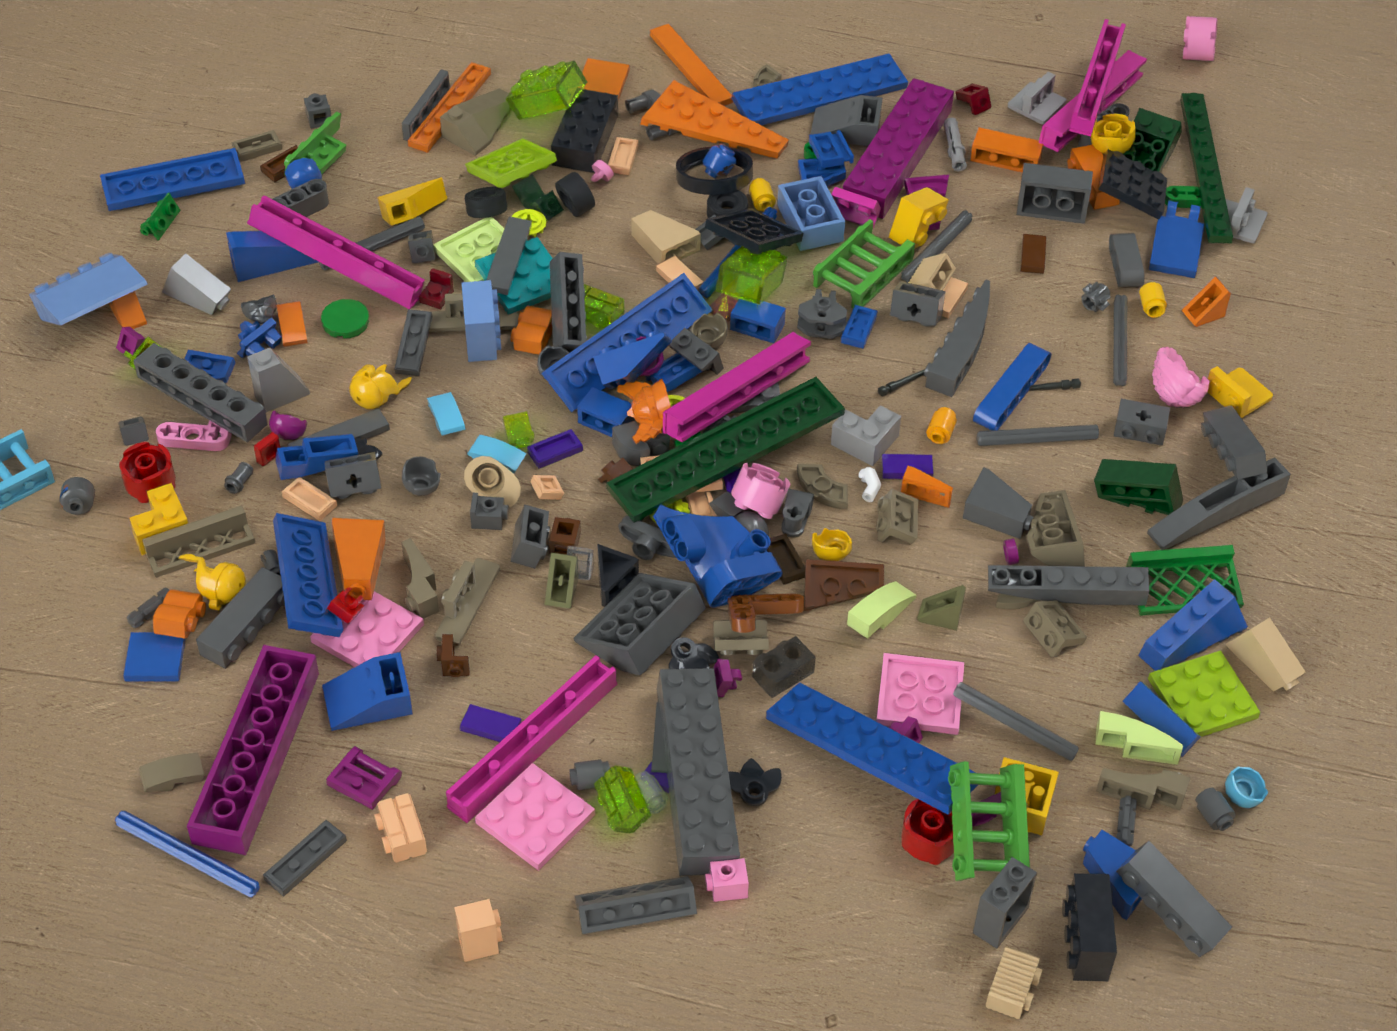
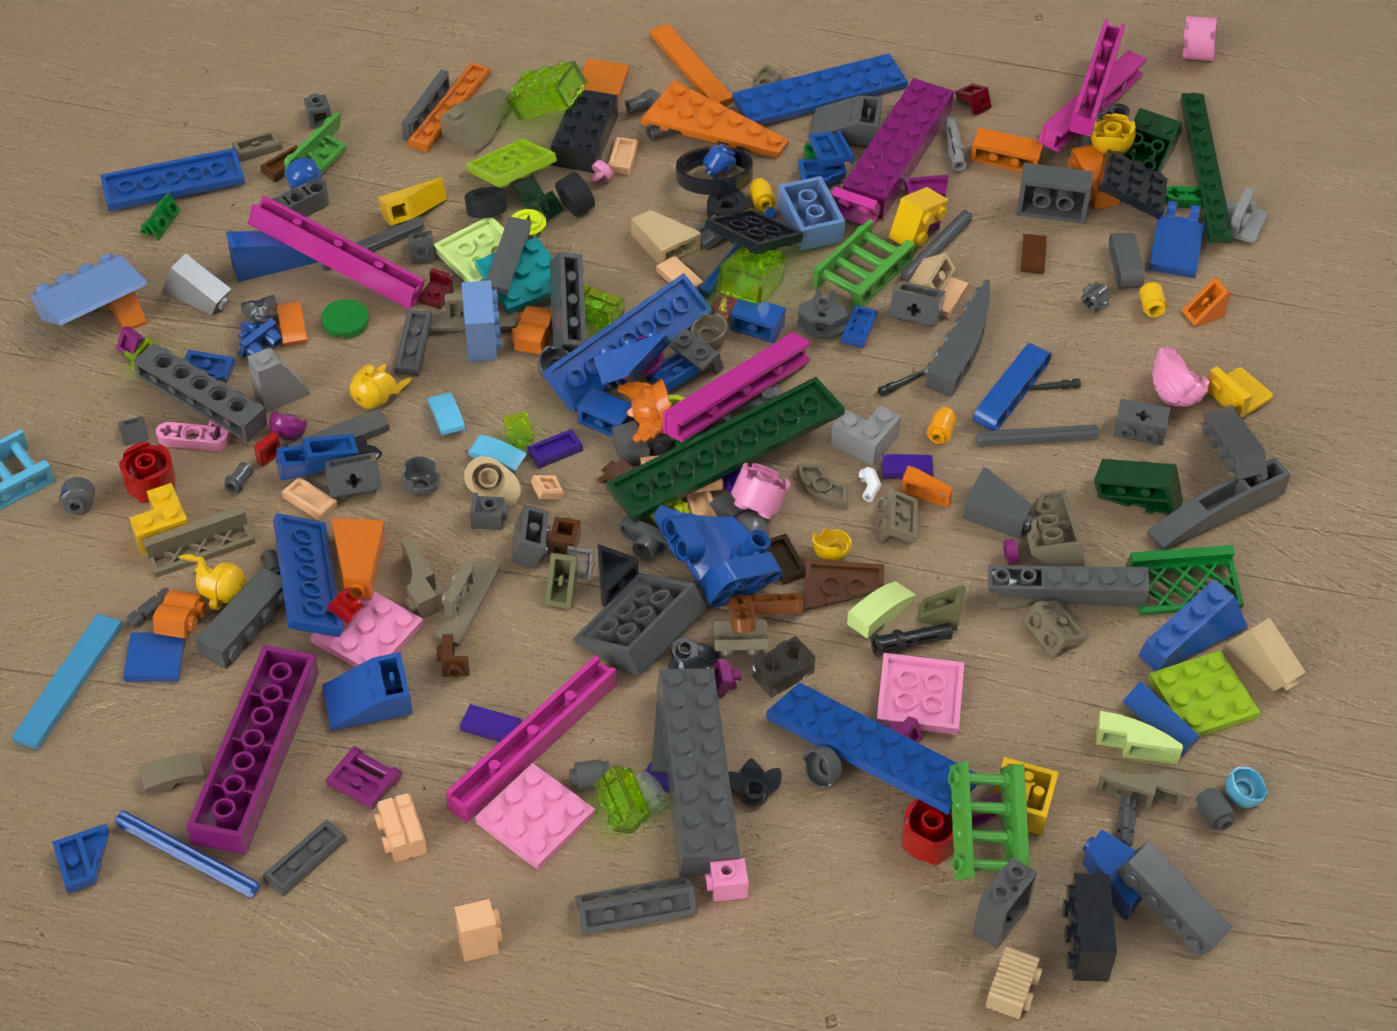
dark grey piece [781,489,814,538] -> none
dark grey axle [953,682,1079,761] -> none
light grey bracket [1007,72,1067,125] -> none
dark grey axle [1113,294,1128,386] -> none
none -> dark azure tile [12,613,123,750]
none -> blue wing [52,824,109,894]
none -> dark grey hair [803,746,843,789]
none -> black pin [871,622,953,658]

